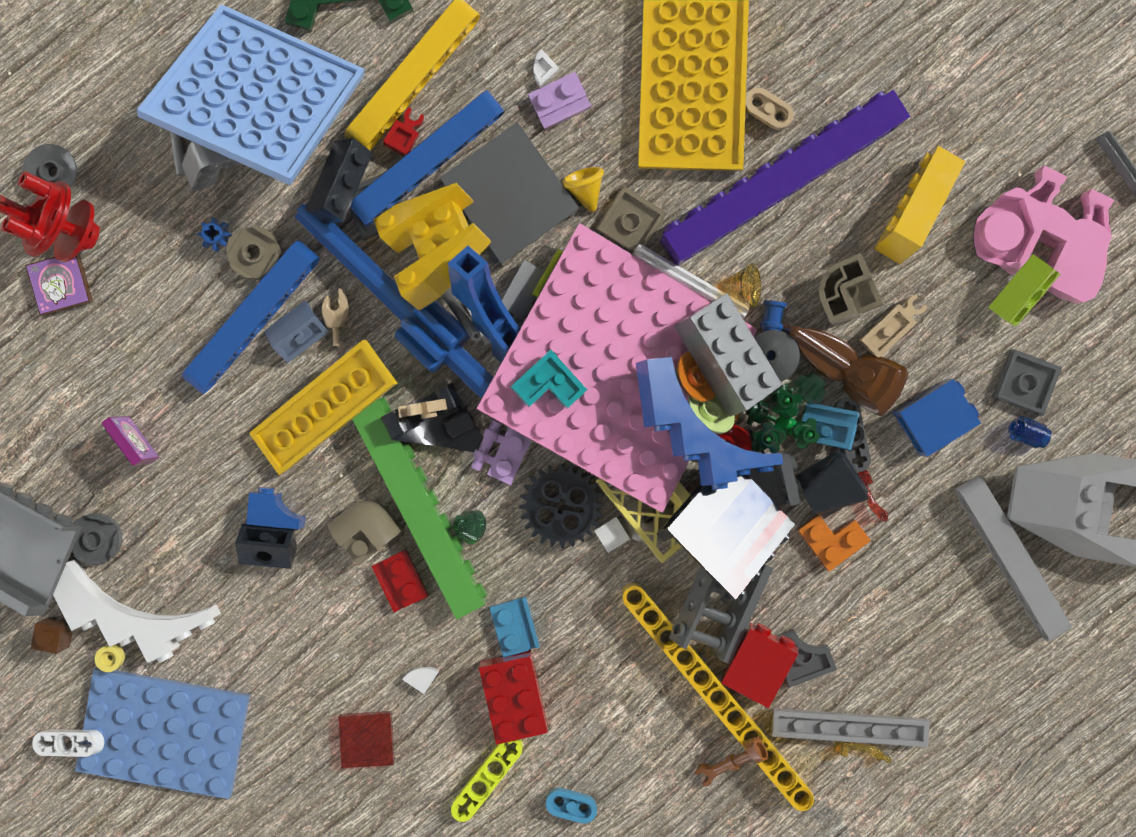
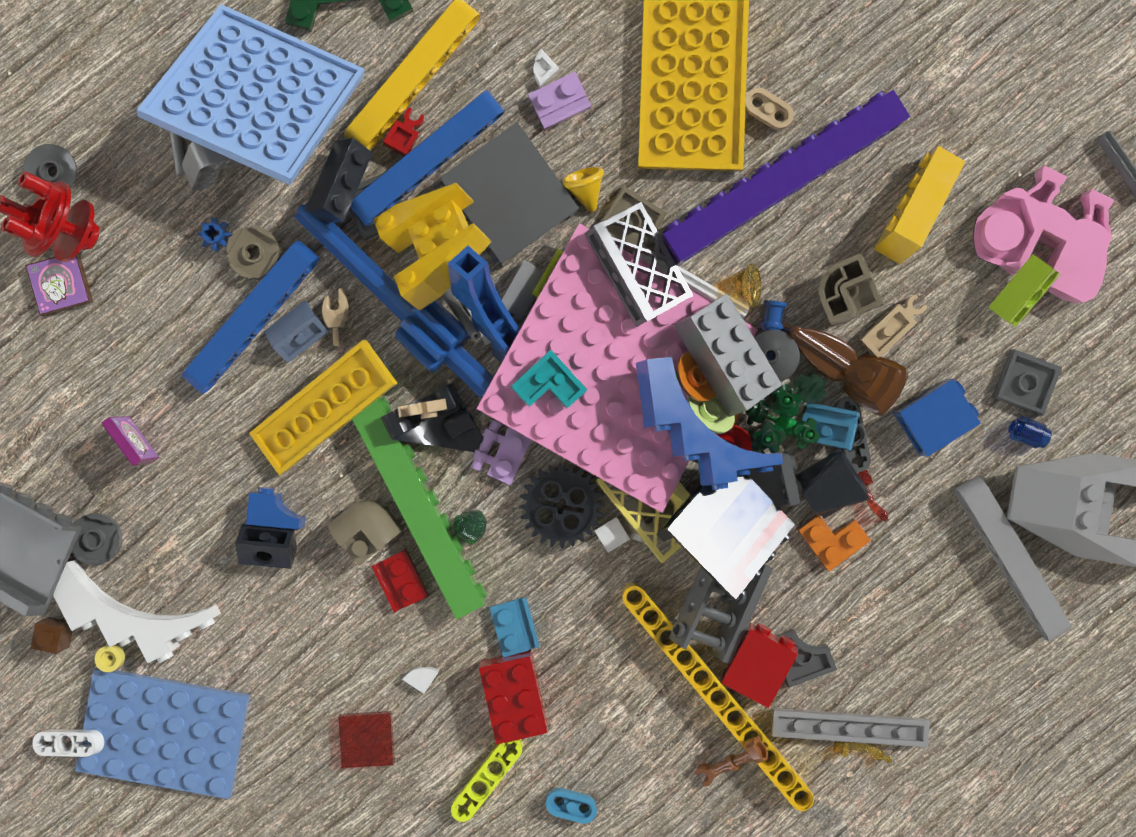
none -> fence [584,202,693,327]

